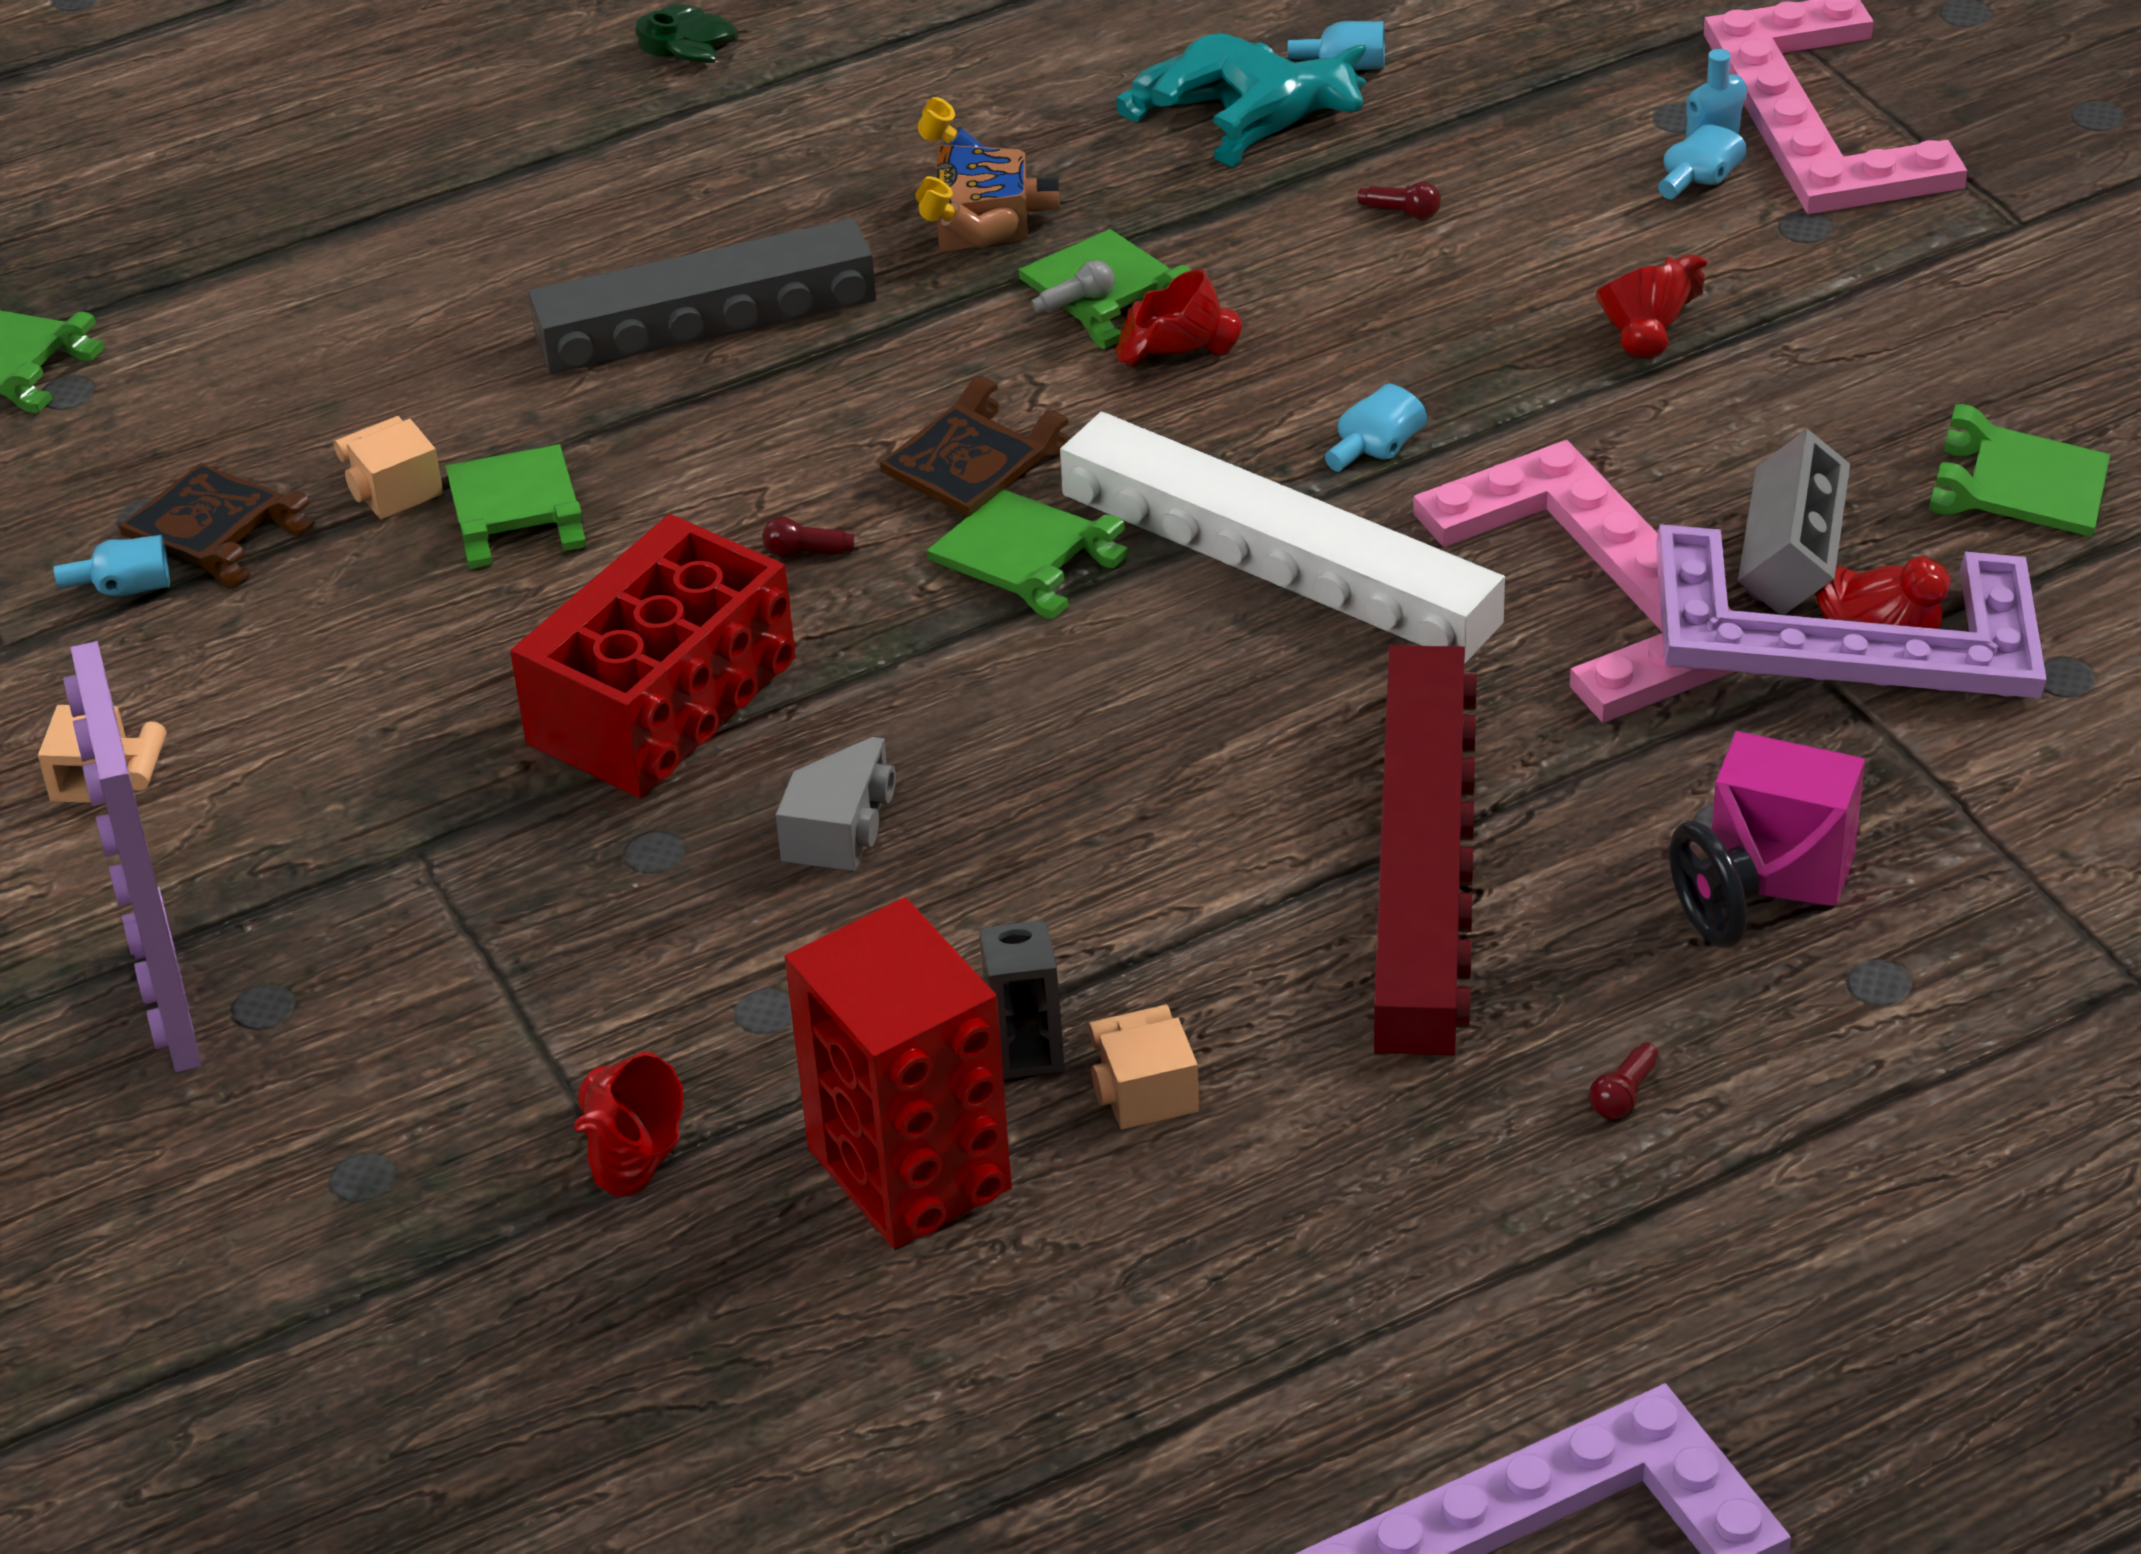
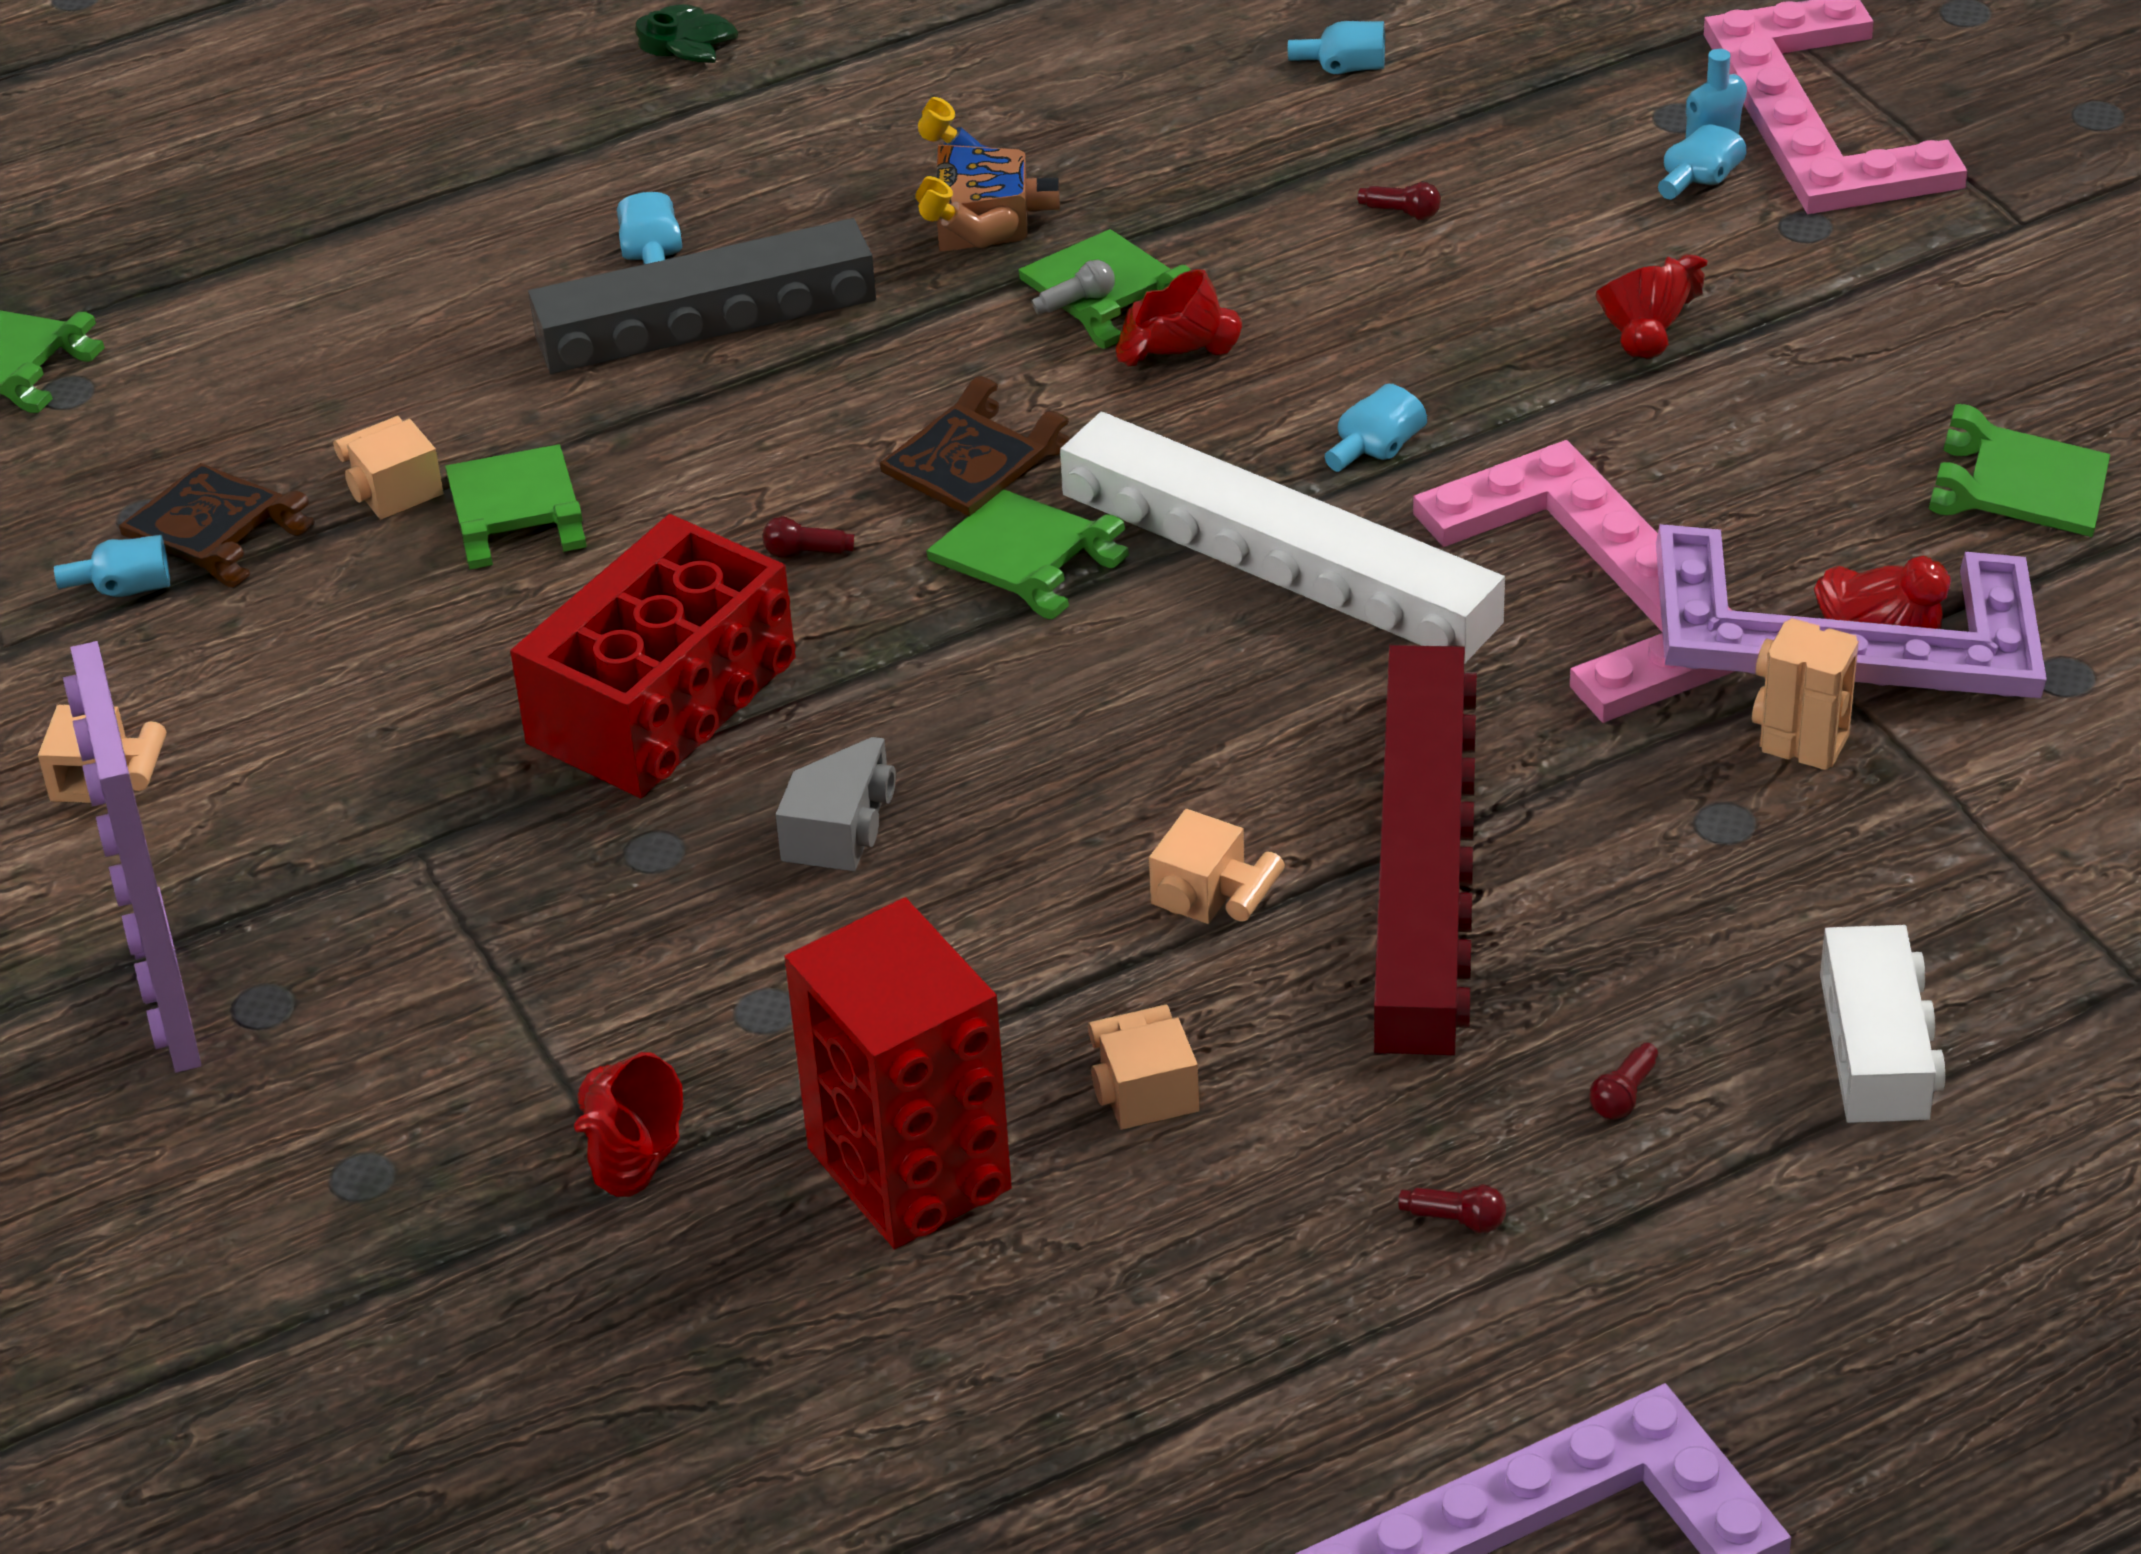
dark grey torso [979,921,1065,1079] -> none
teal animal [1116,33,1366,167] -> none
dark pink piece [1669,731,1865,948] -> none
light grey brick [1738,429,1850,615] -> none
none -> medium azure piece [617,192,682,264]
none -> light nougat brick [1149,809,1285,924]
none -> dark red piece [1398,1184,1506,1234]
none -> light nougat brick [1752,618,1859,770]
none -> white brick [1820,925,1945,1123]

